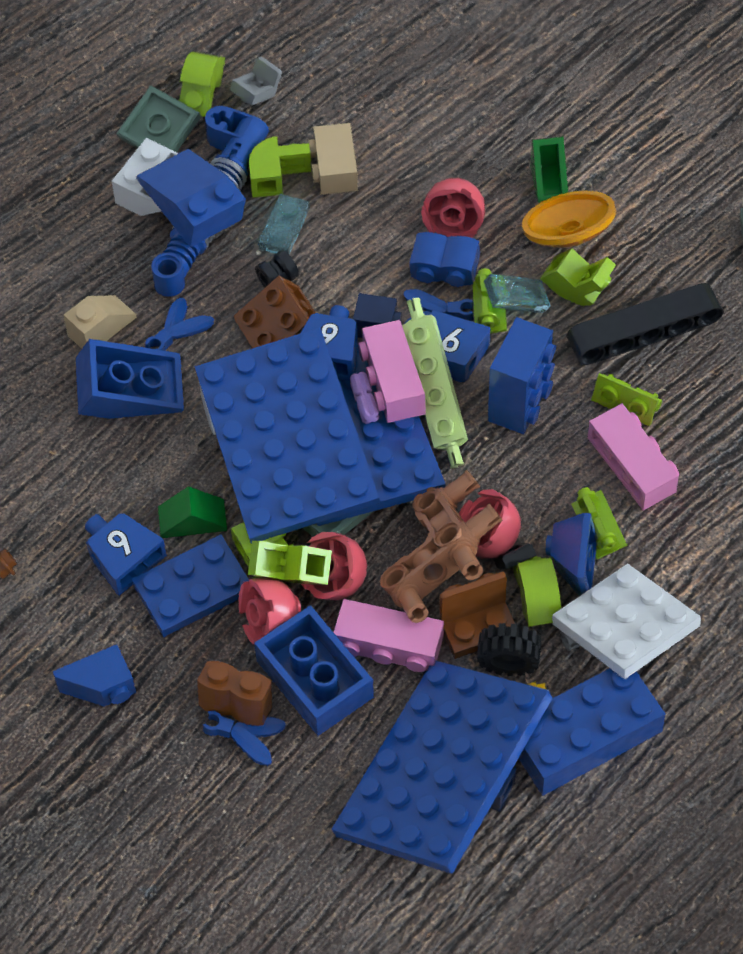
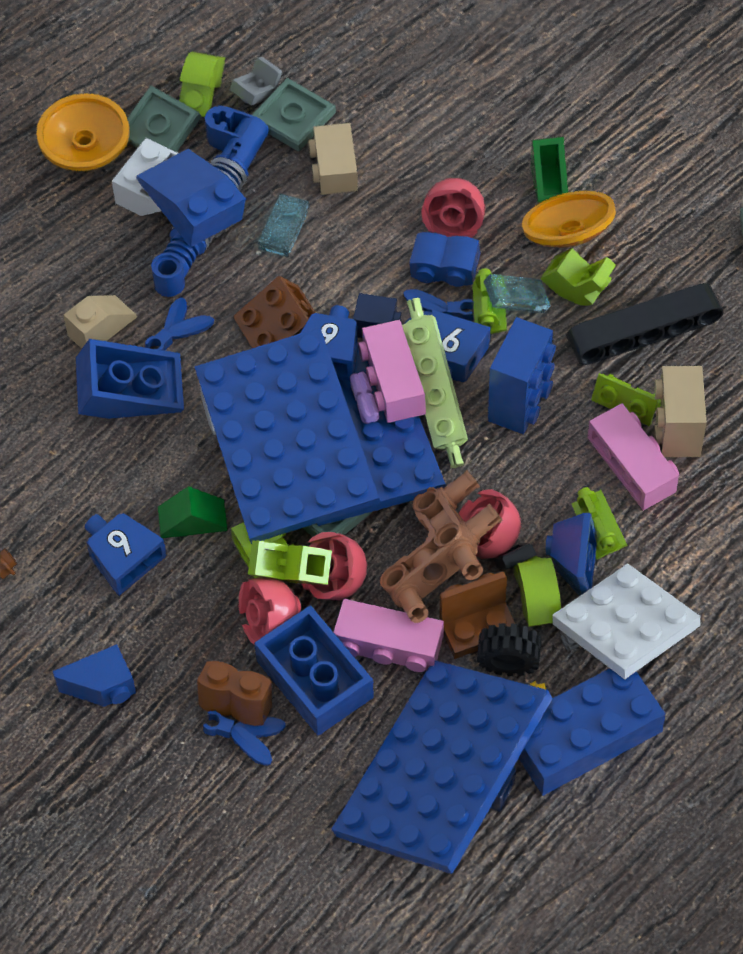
blue plate [131,534,249,637] -> none
lime brick [249,136,311,198] -> none
black wheel [255,250,299,288] -> none
none -> light orange dish [36,93,130,171]
none -> sand green plate [252,78,336,152]
none -> tan brick [654,366,707,457]

